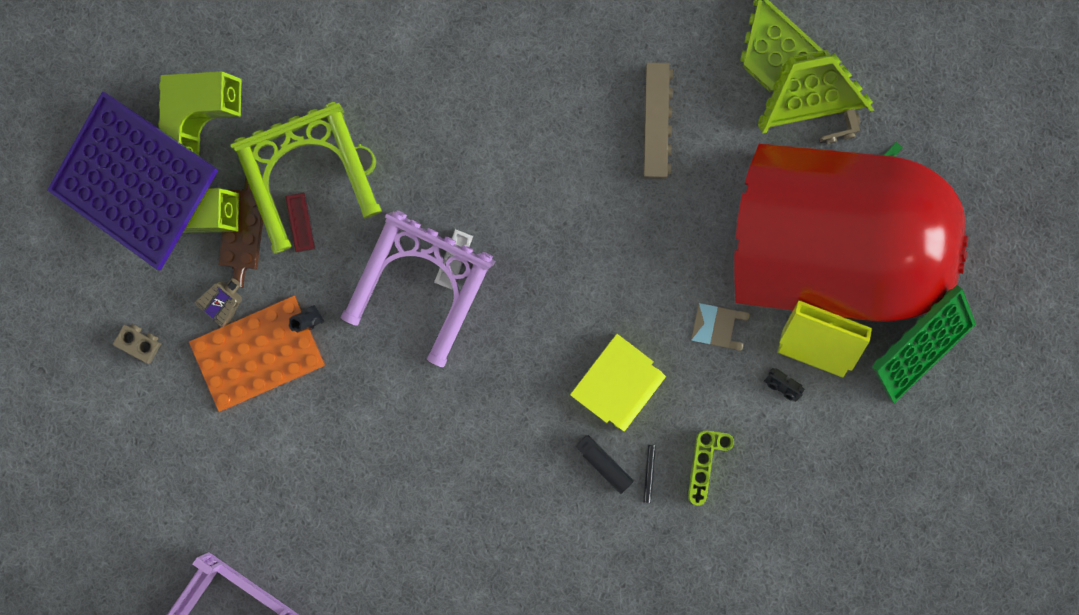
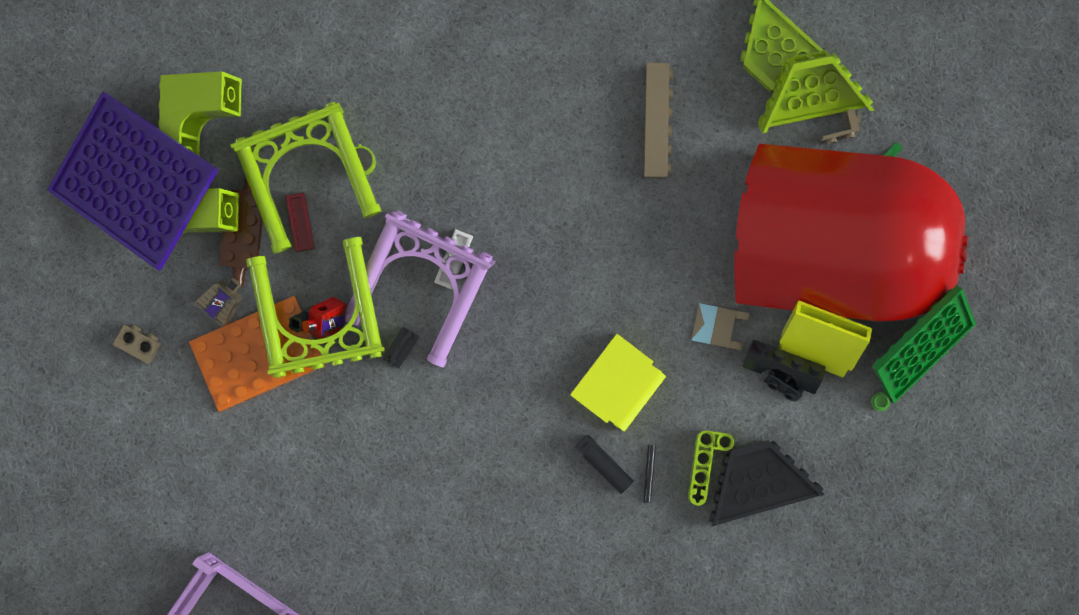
none -> lime arch [246,237,385,378]
none -> red torso [302,297,346,339]
none -> black hinge [383,327,419,369]
none -> black piece [709,440,825,526]
none -> black arch [743,339,826,394]
none -> bright green plate [871,392,890,411]

